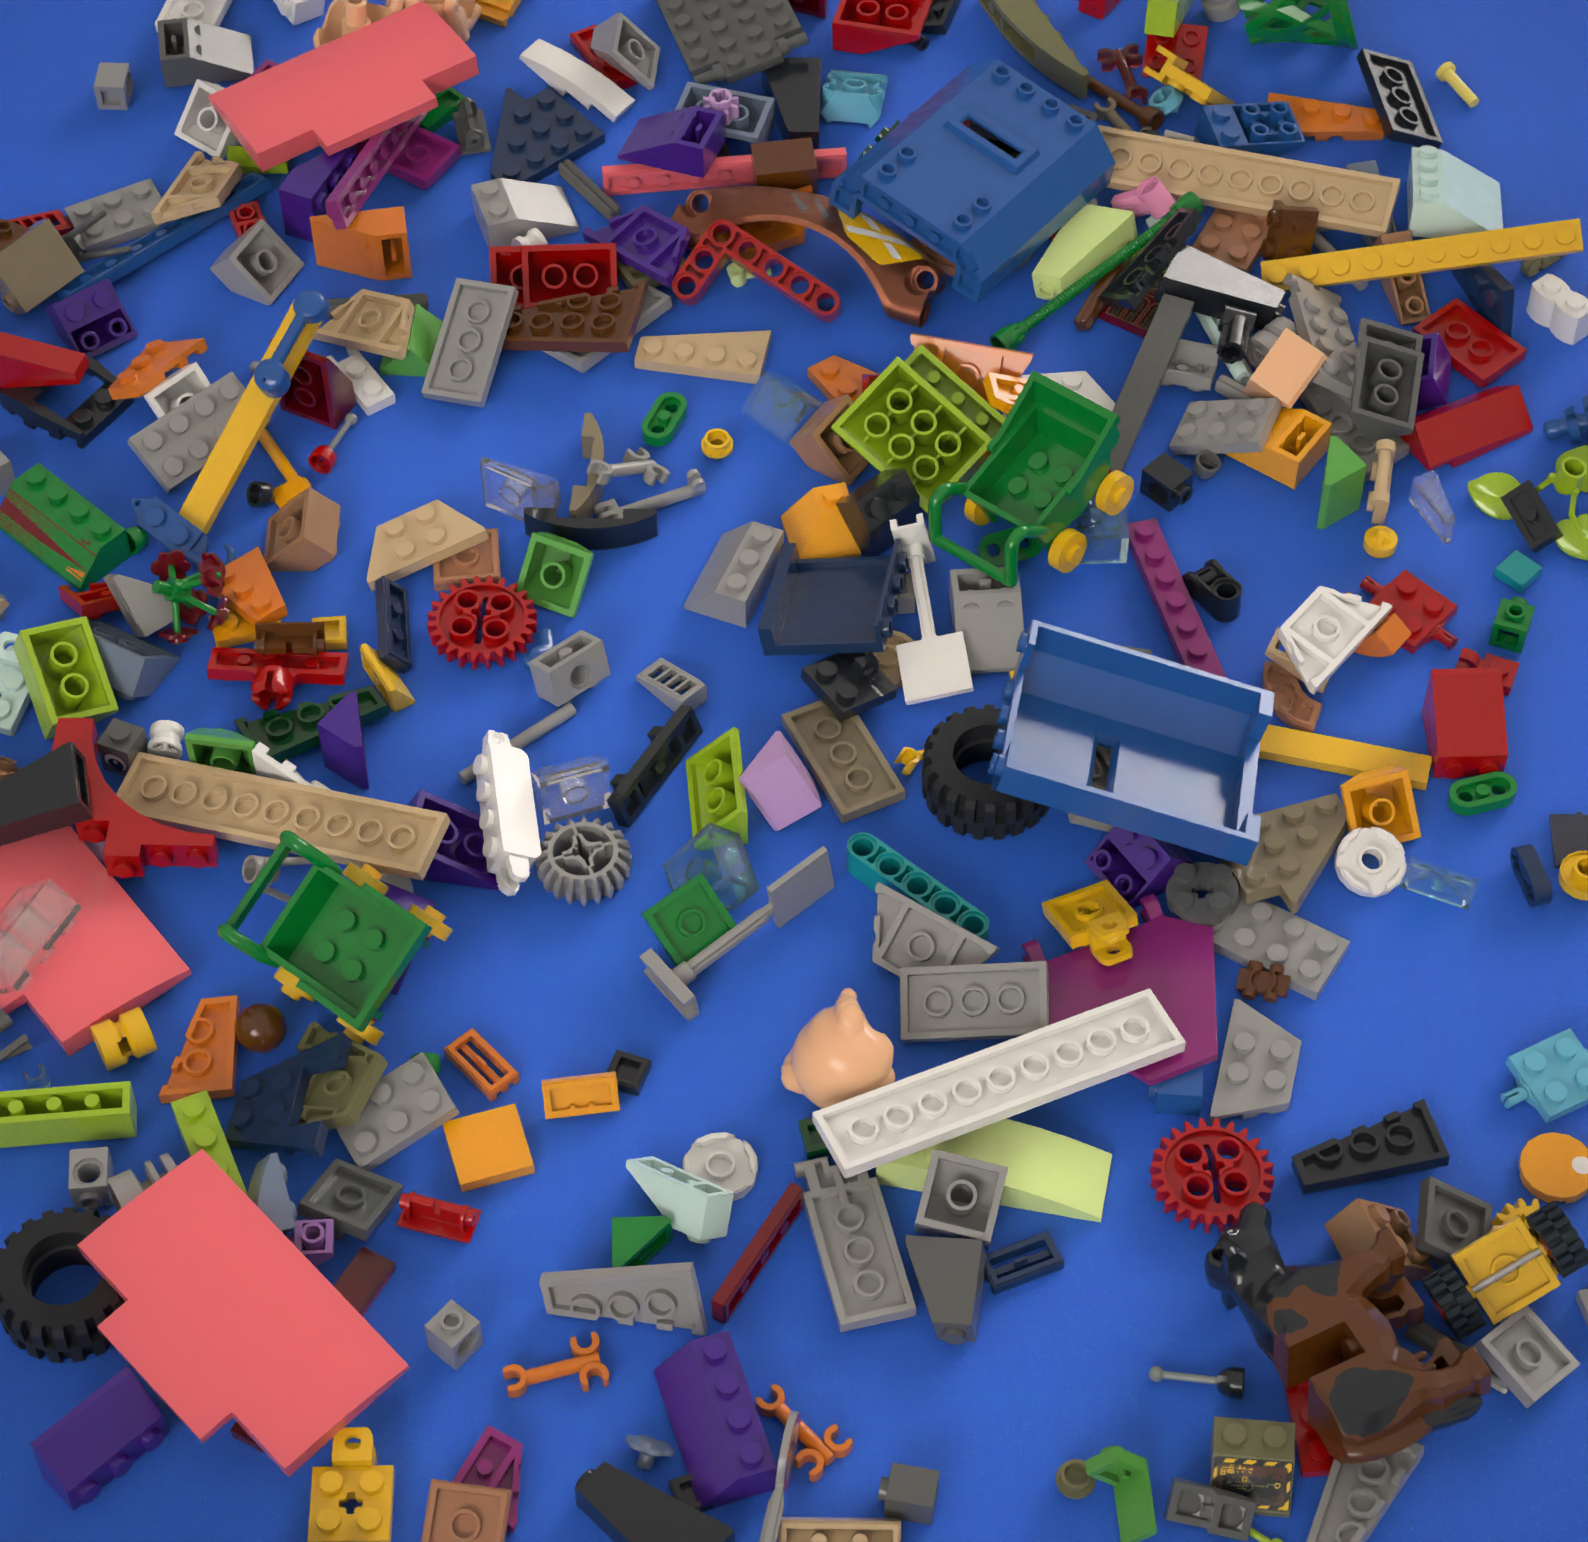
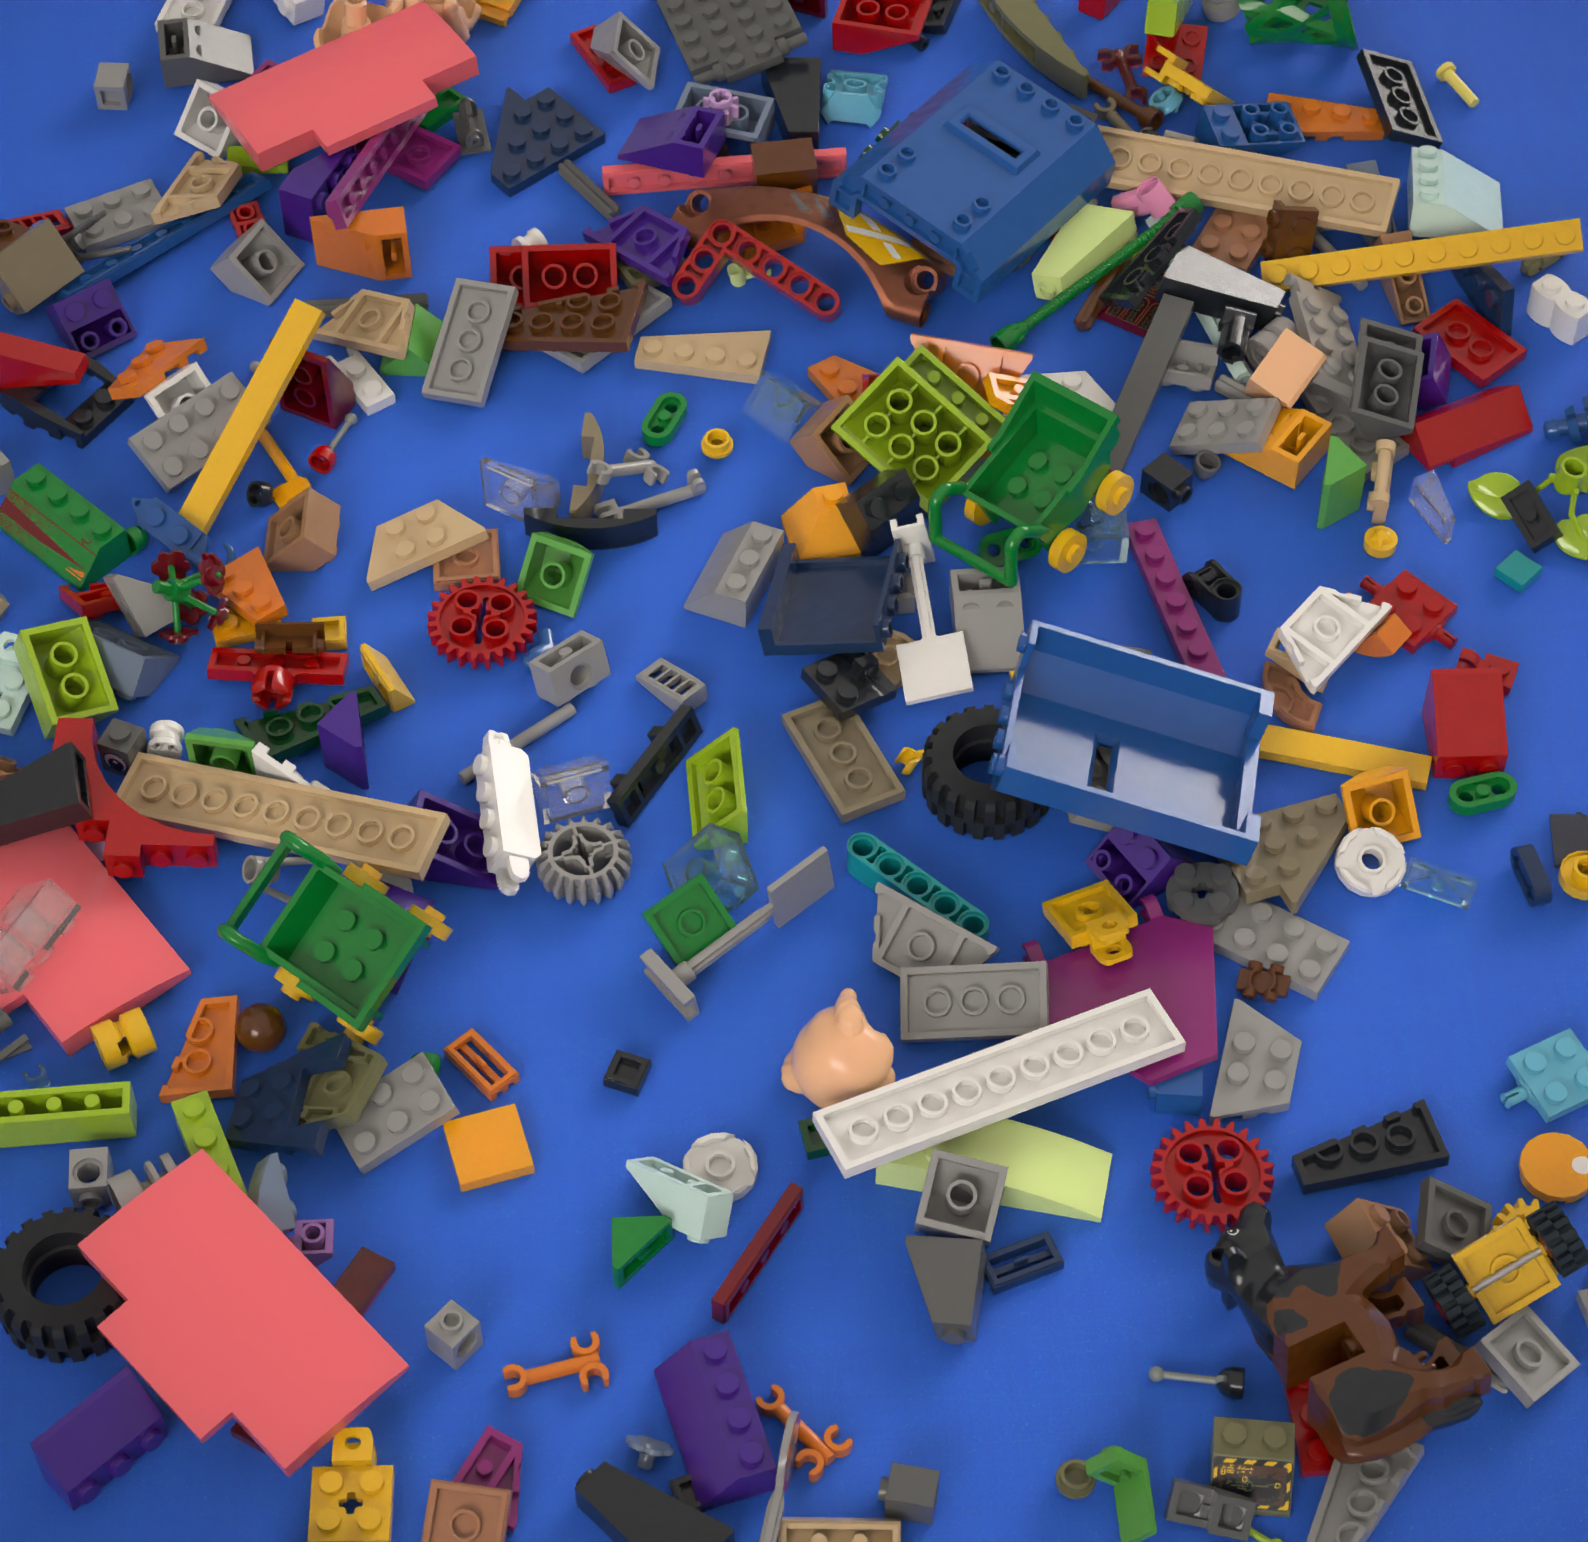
blue piece [254,290,330,399] -> none
dark grey hinge [298,1158,403,1242] -> none
dark blue tile [375,576,412,674] -> none
red hinge [397,1191,482,1244] -> none
light grey slope [471,178,579,248] -> none
white slope [519,39,635,123] -> none
light grey wing [539,1262,708,1336] -> none
light orange plate [541,1071,620,1119] -> none
lavender slope [738,731,822,831] -> none
light grey hinge [794,1156,916,1333] -> none
green brick [1488,597,1535,653] -> none

